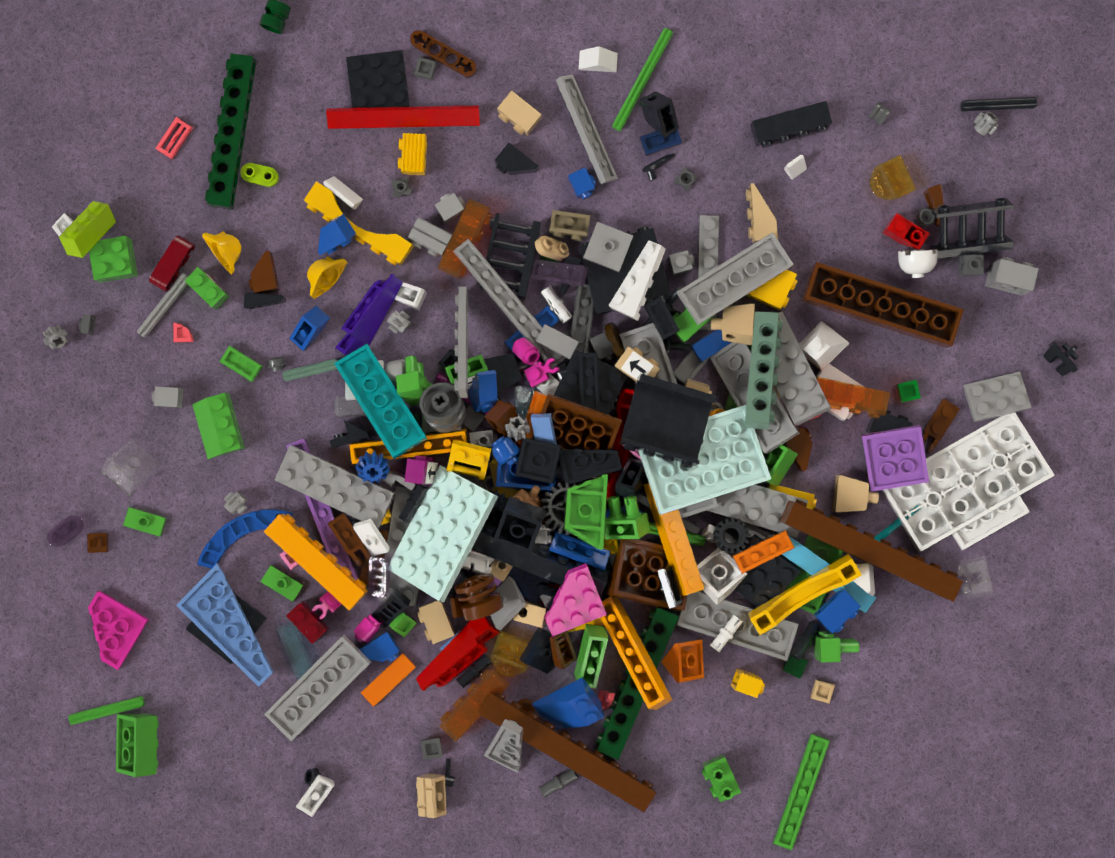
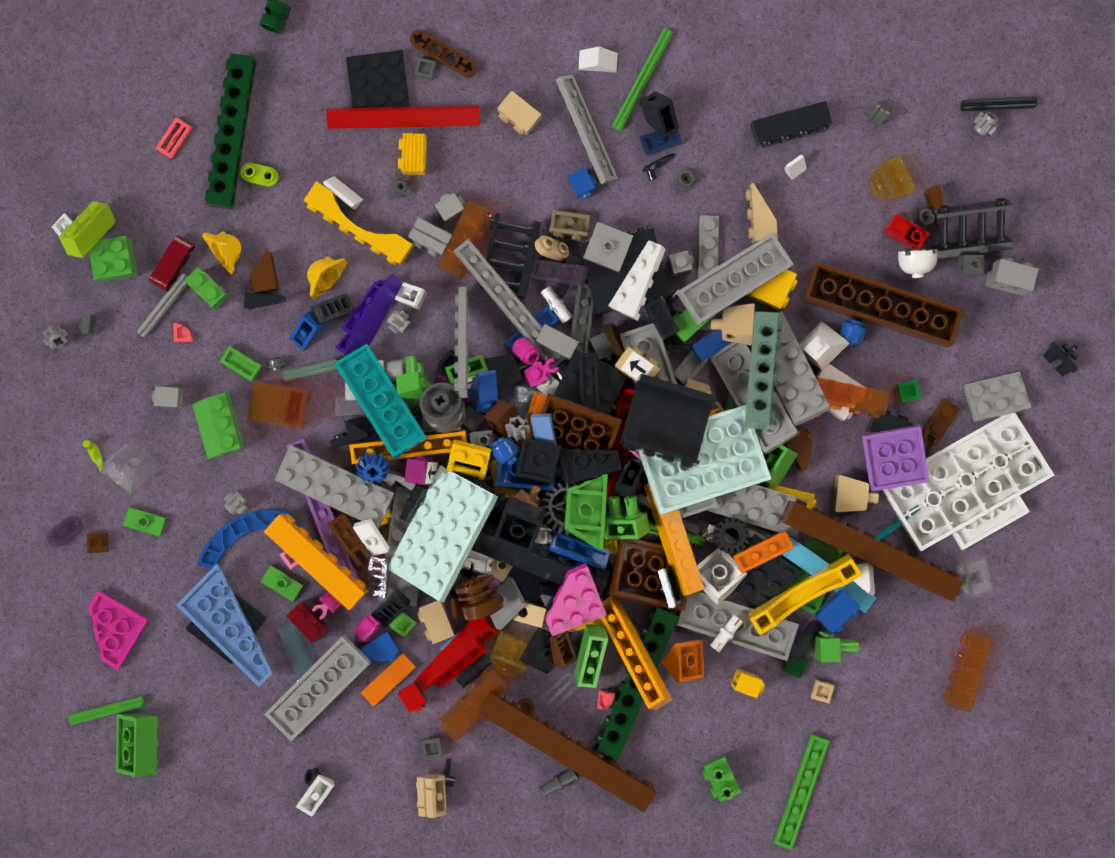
blue slope [318,214,356,255] -> none
light grey wing [484,719,523,773] -> none
black slope [495,142,539,175] -> none
blue slope [532,677,604,730] -> none
none -> lime bar [83,440,104,473]
none -> clear orange slope [248,382,311,429]
none -> black slope [311,294,354,324]
none -> red brick [397,680,428,713]
none -> blue head [839,318,867,348]
none -> clear orange brick [943,630,994,713]

